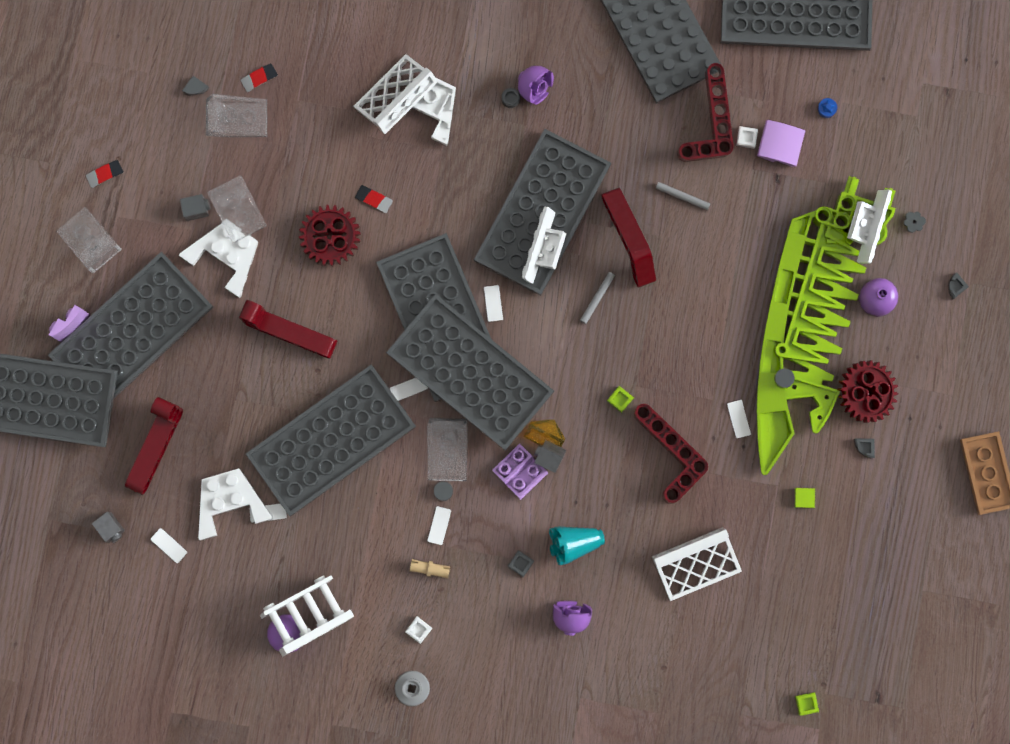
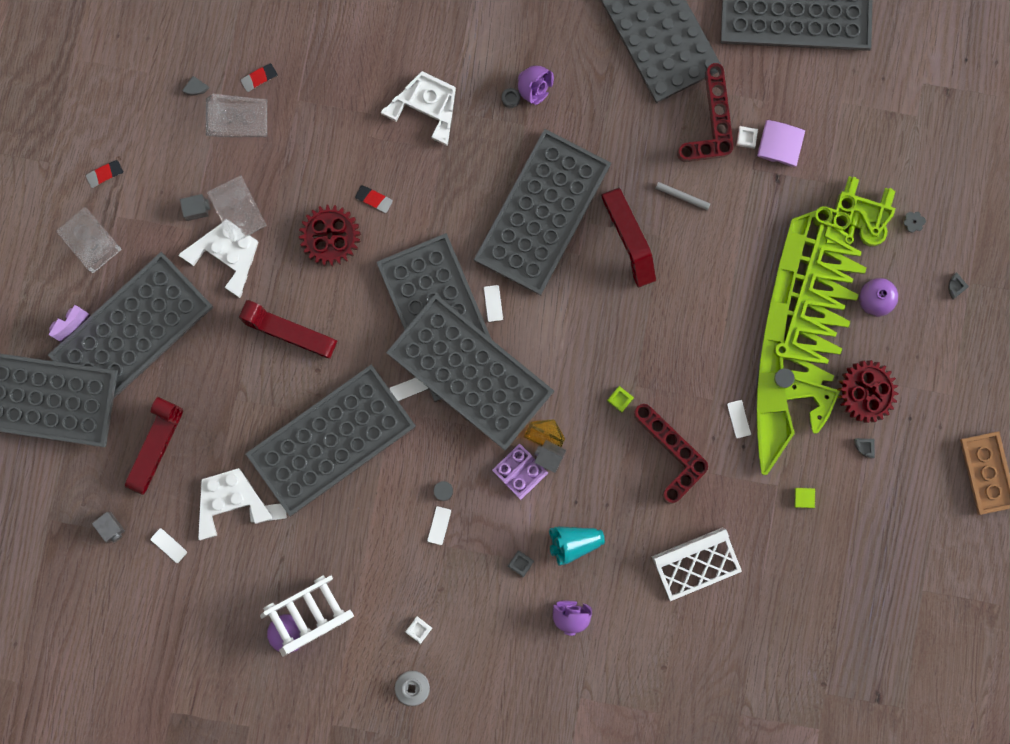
white fence [354,54,438,134] -> none
tan pin [410,559,450,579] -> none
clear slope [427,418,468,481] -> none
white bracket [522,207,566,284] -> none
light grey bar [580,272,615,324] -> none
lime tile [795,692,819,716] -> none
blue tile [818,98,837,118] -> none
white bracket [847,190,892,264] -> none

